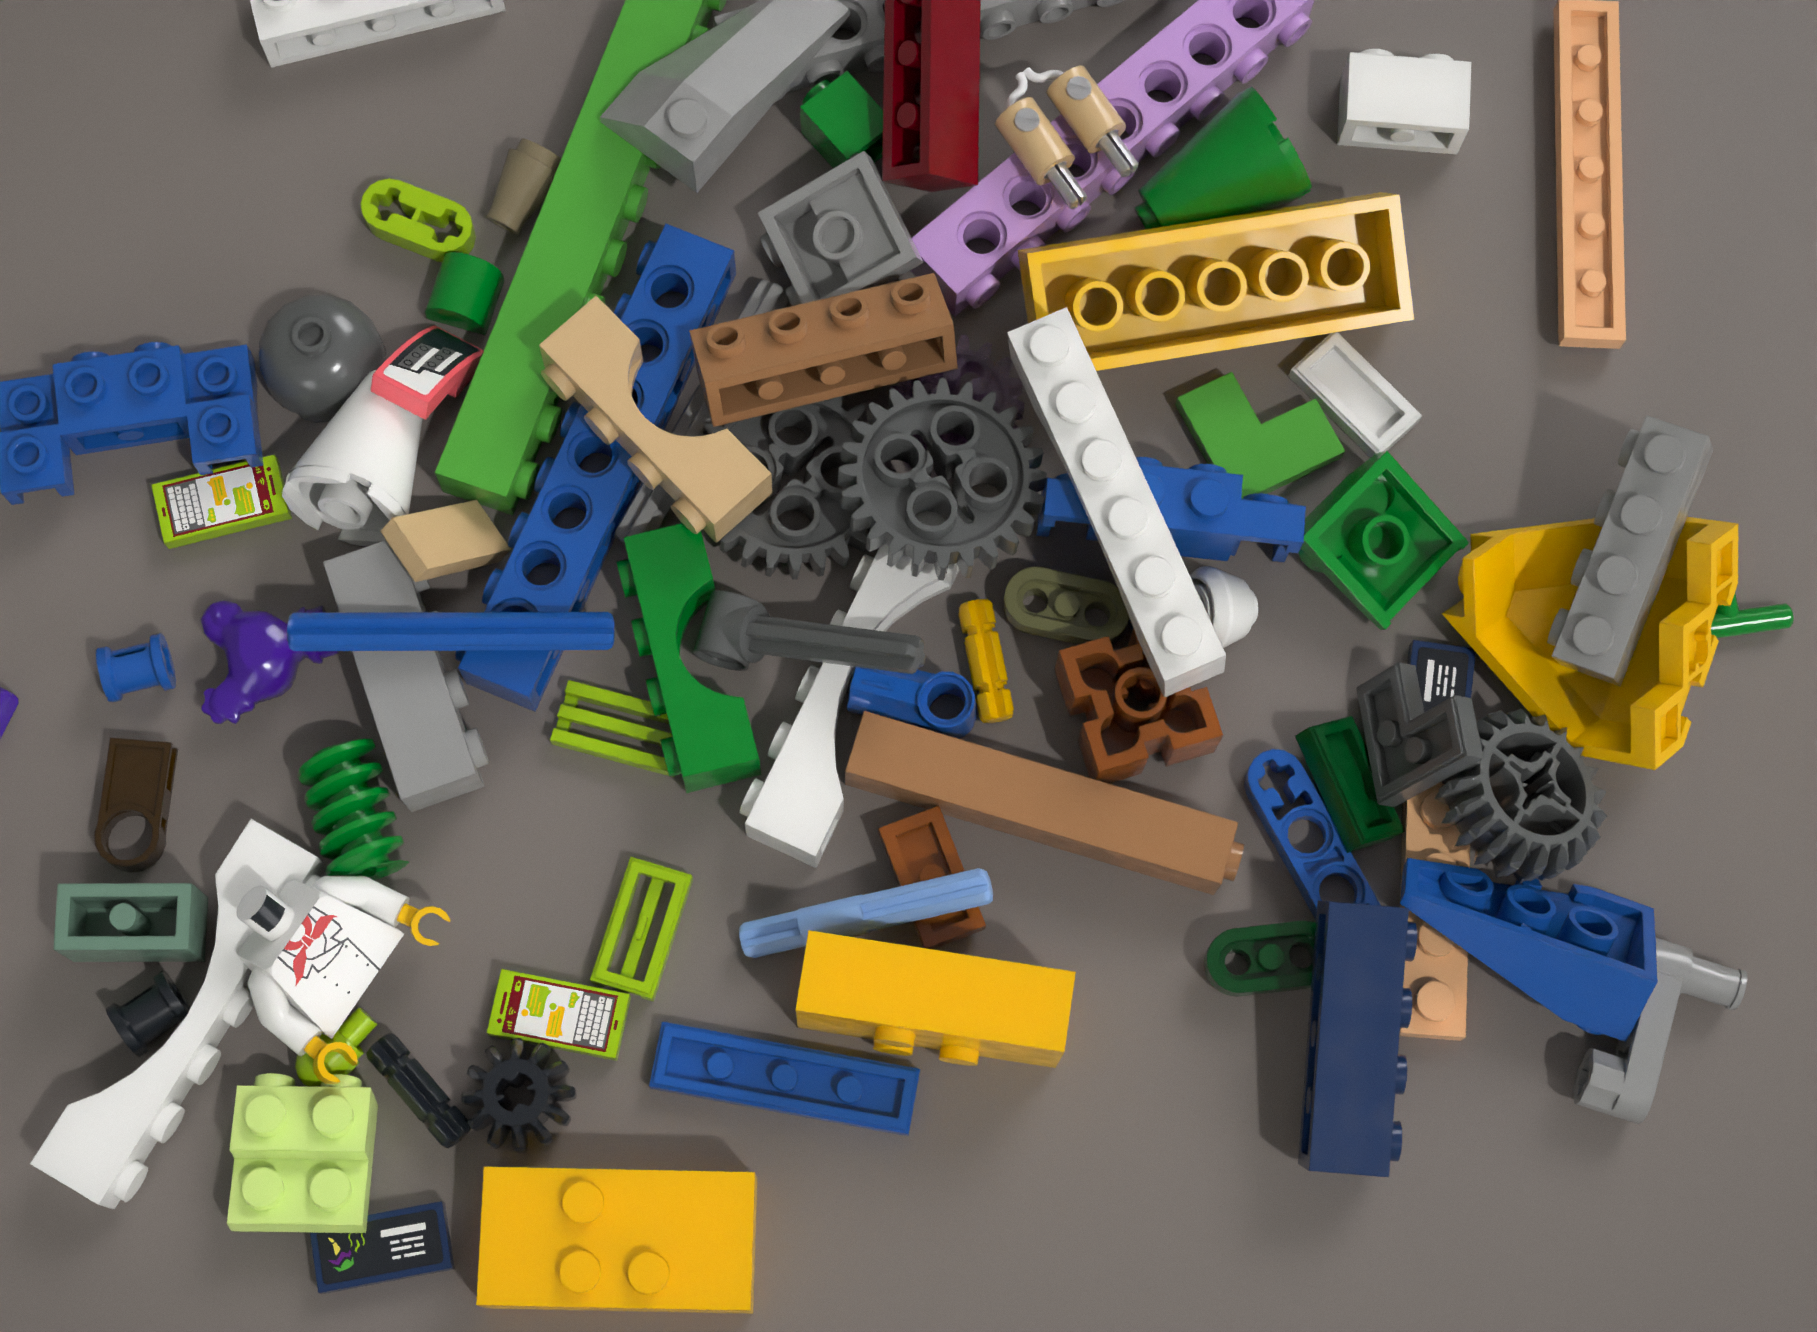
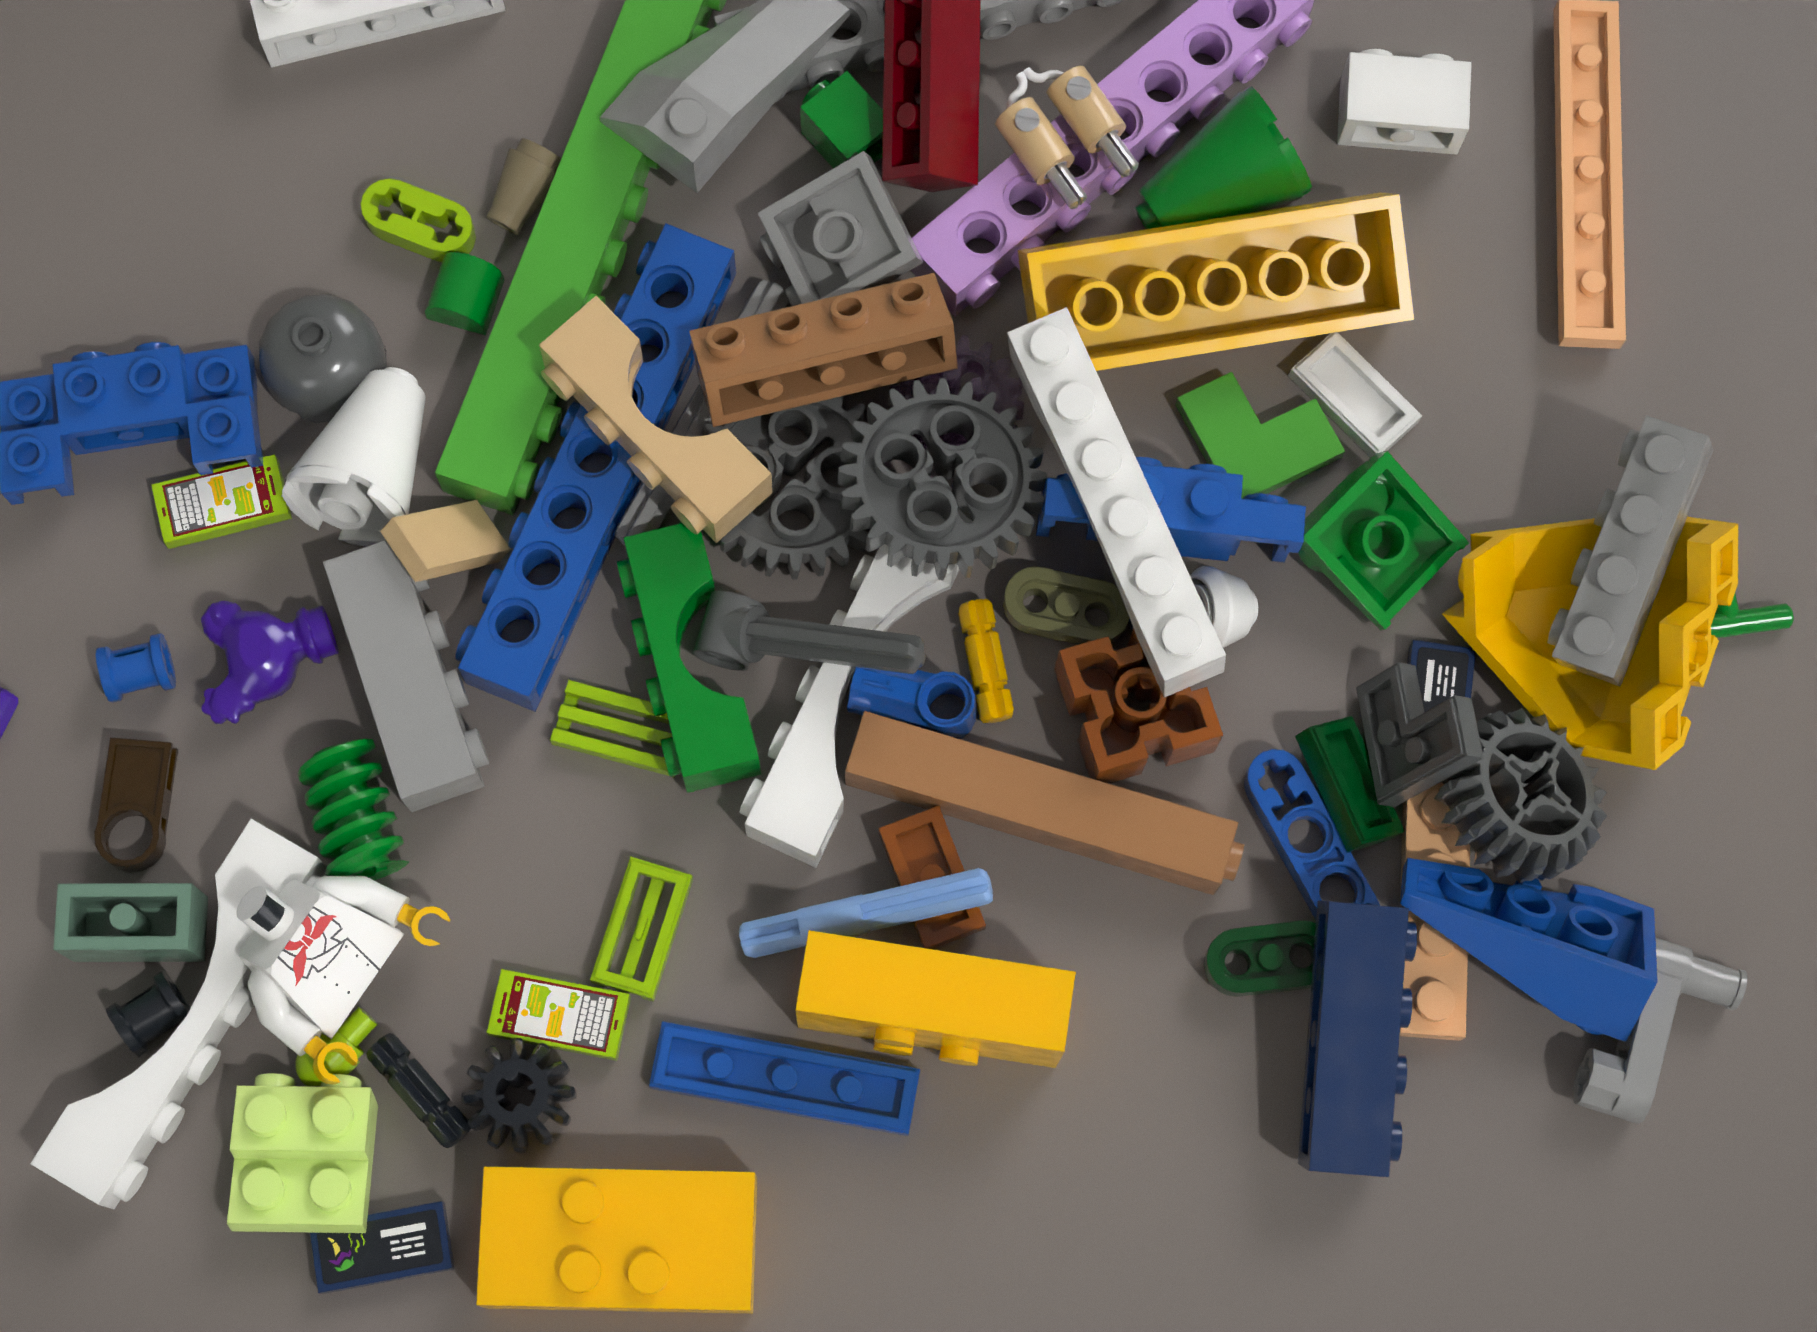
blue axle [287,612,615,651] -> none
slope [371,325,484,420] -> none

